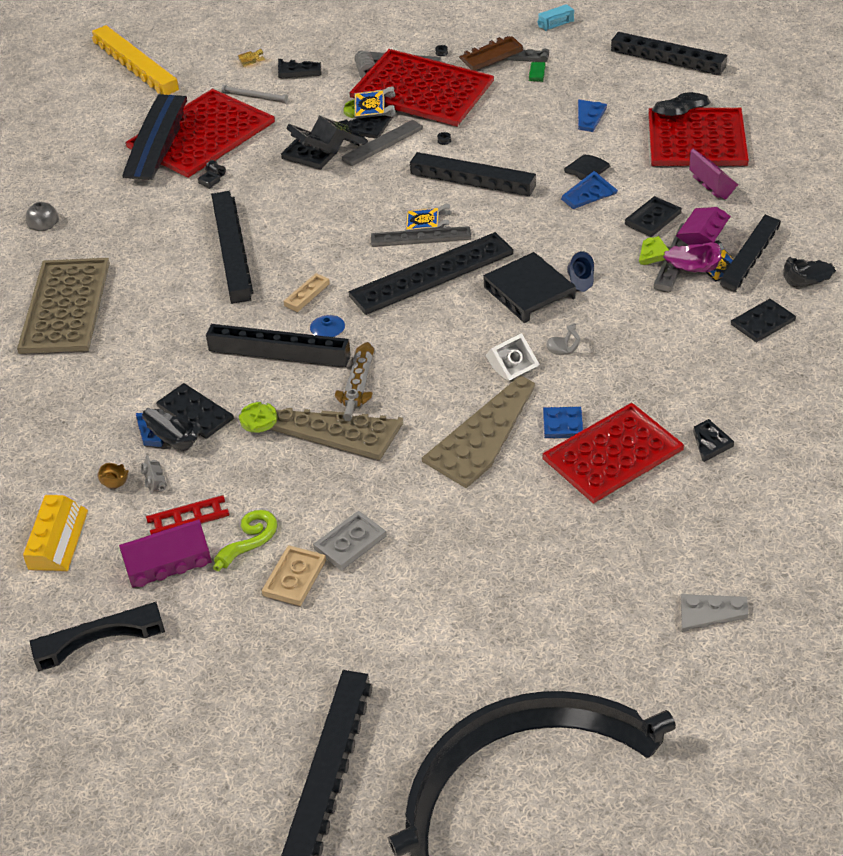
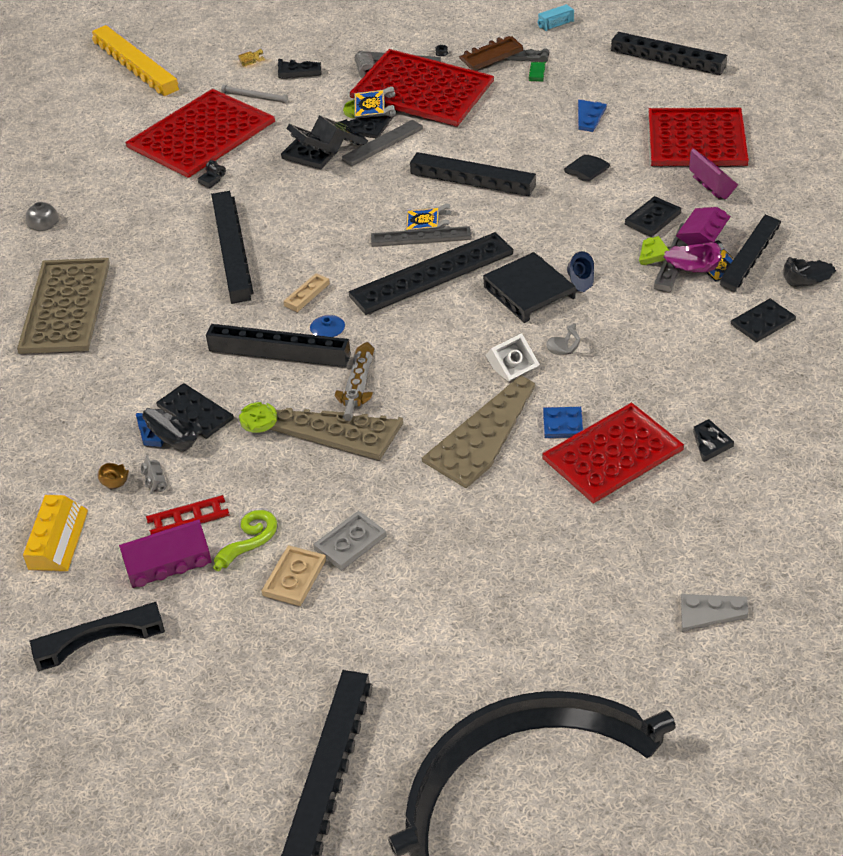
black slope [122,94,187,180] -> none
black bush [437,132,451,145] -> none
blue wing [561,171,618,209] -> none
black plate [652,92,711,116] -> none

